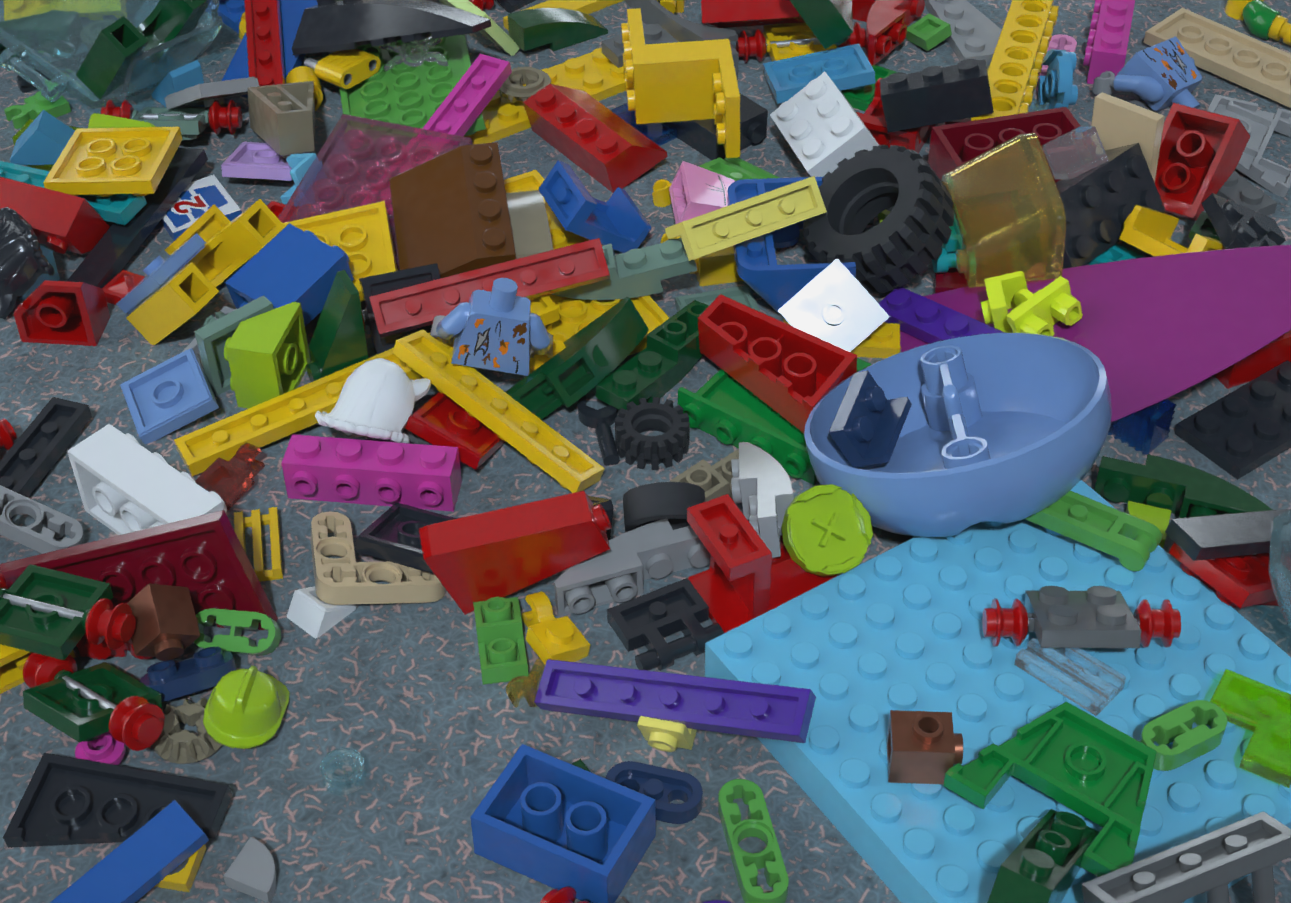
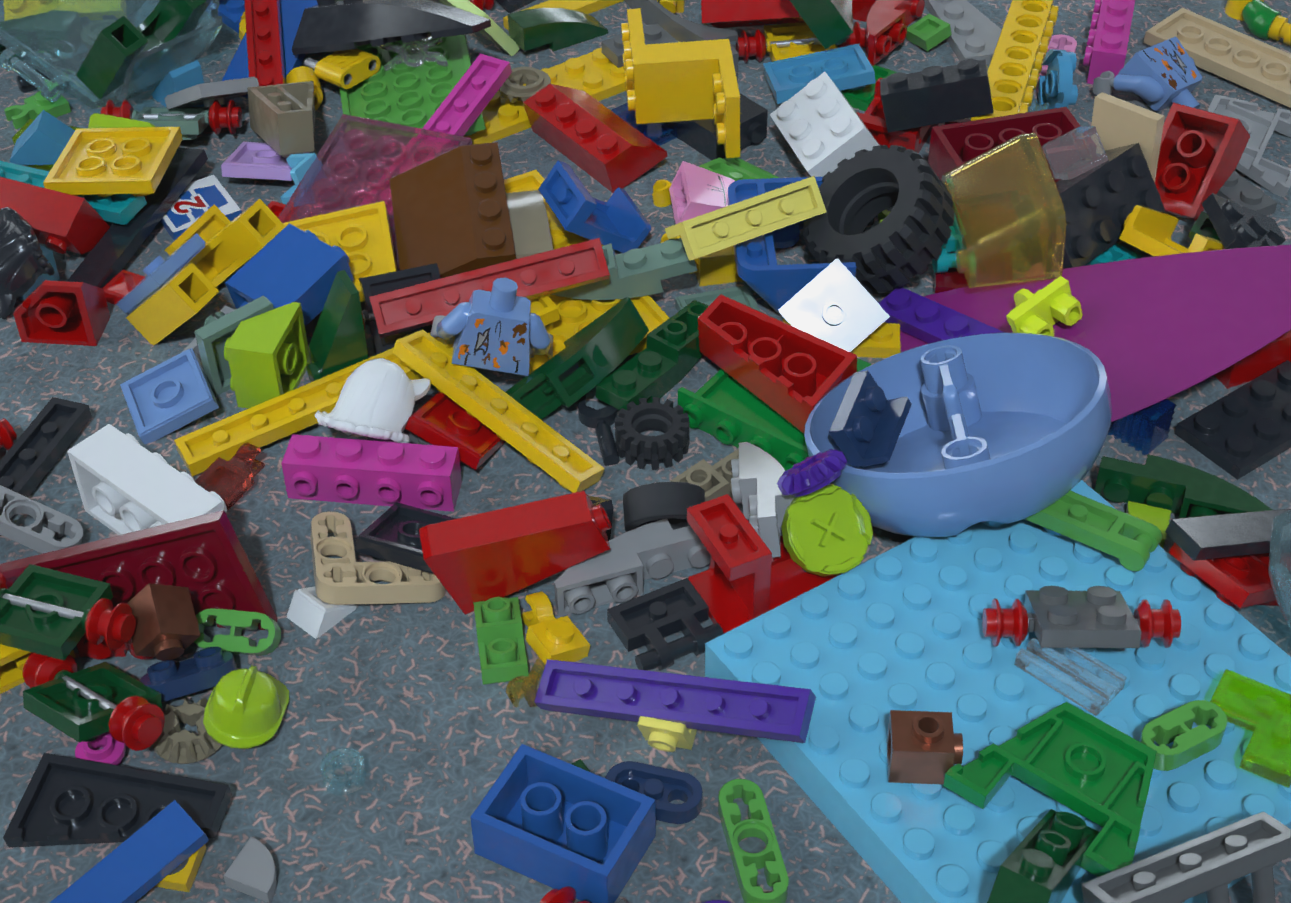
yellow tile [234,507,283,582] -> none
neon yellow bracket [981,271,1028,333] -> none
none -> dark purple gear [777,449,848,497]

